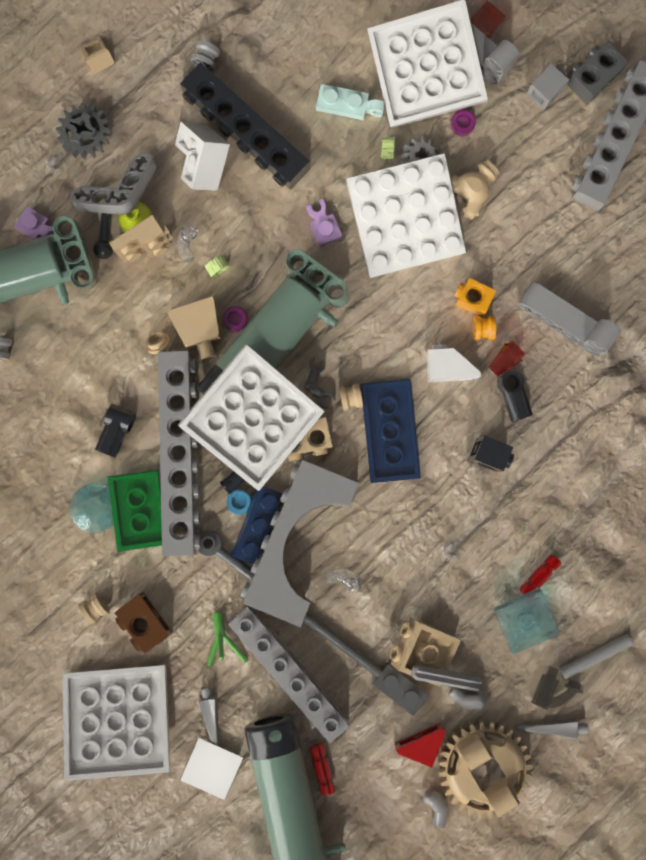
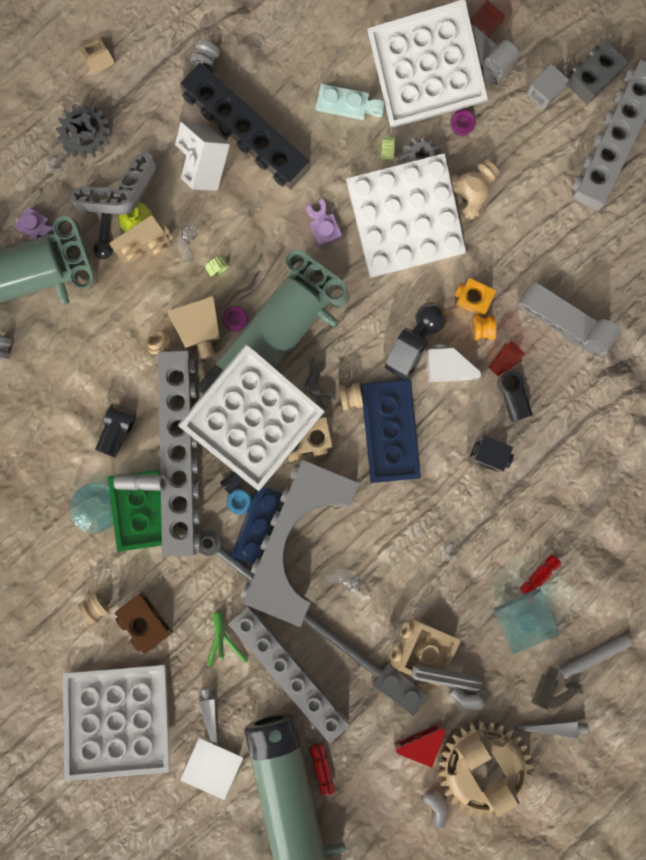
none -> light grey piece [114,474,167,491]
none -> black beam [385,302,447,381]

